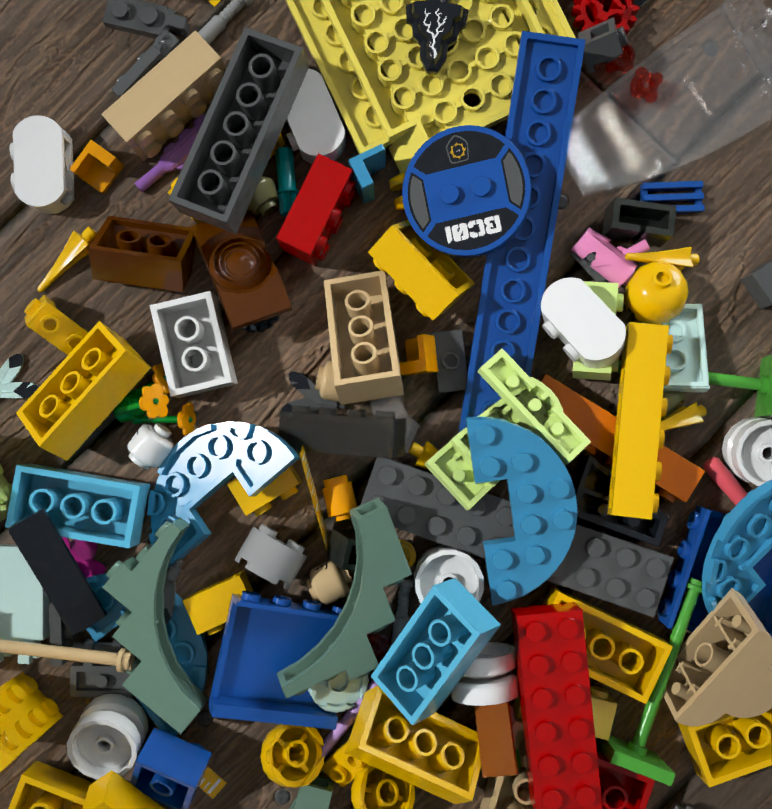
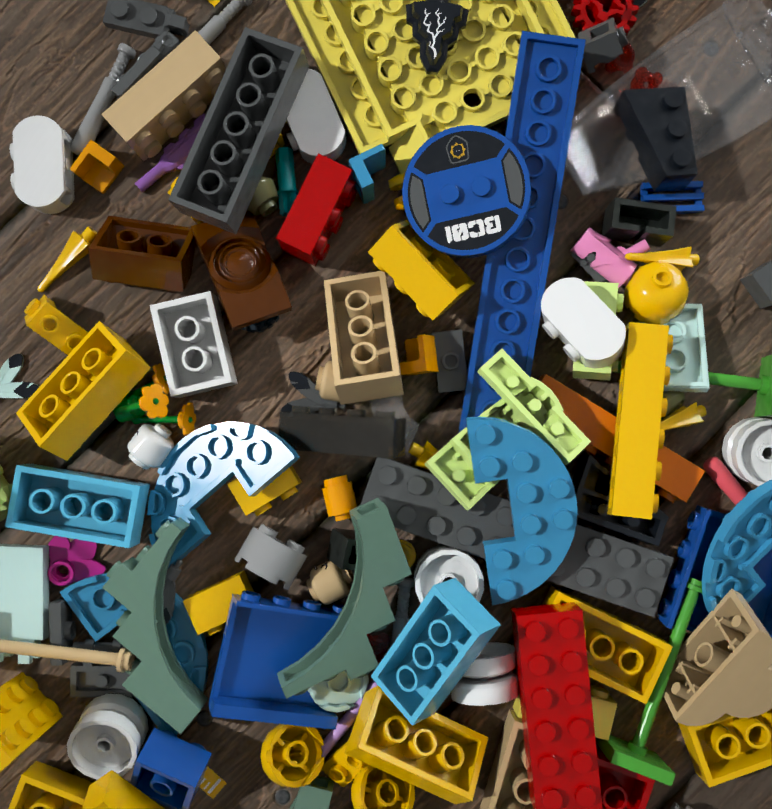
black slope [8,508,107,635] -> none
yellow sticker [300,446,329,550] -> none
dark orange piece [474,702,521,778] -> none
none -> light grey piece [70,43,136,156]
none -> black wedge [613,87,698,192]

